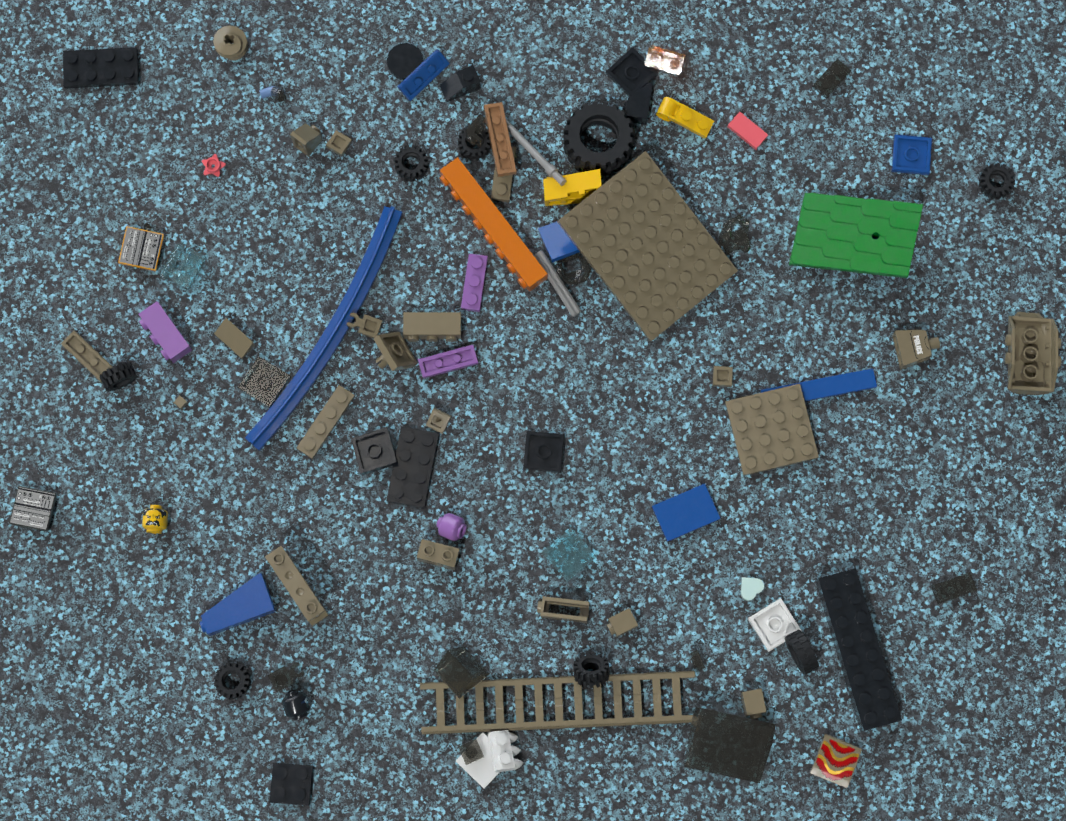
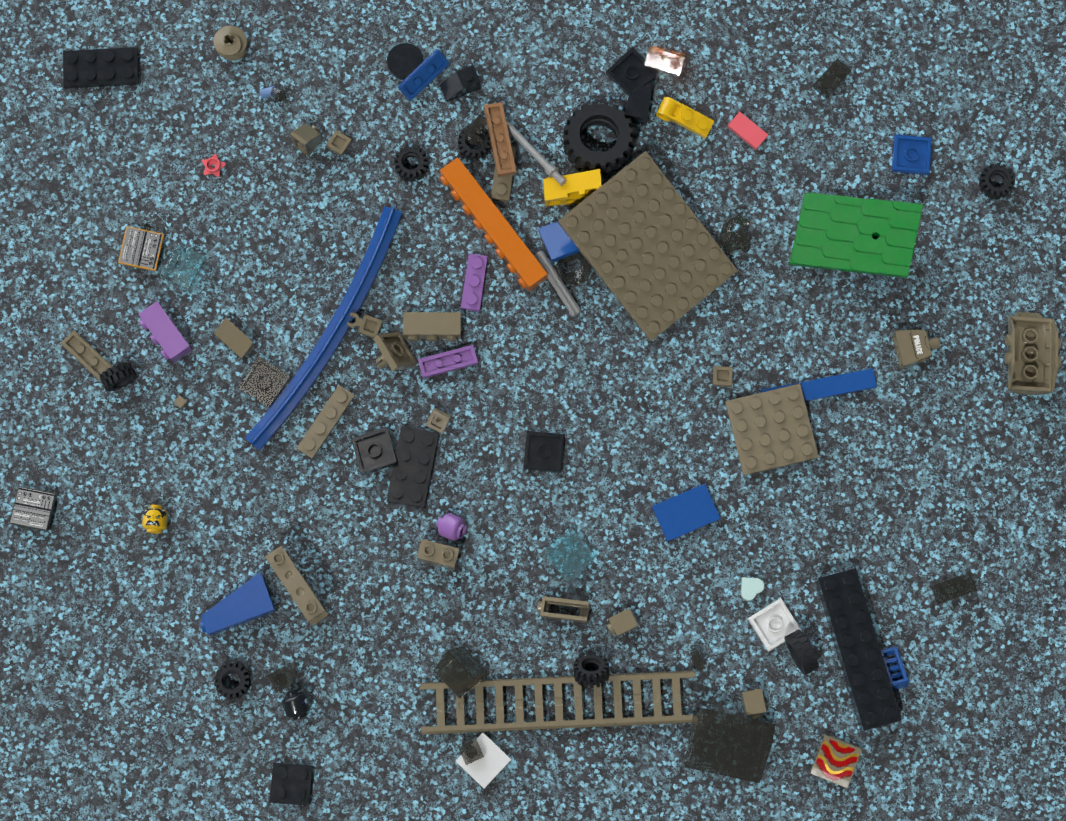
white plate [487,730,523,772] -> none
none -> blue slope [881,646,909,691]

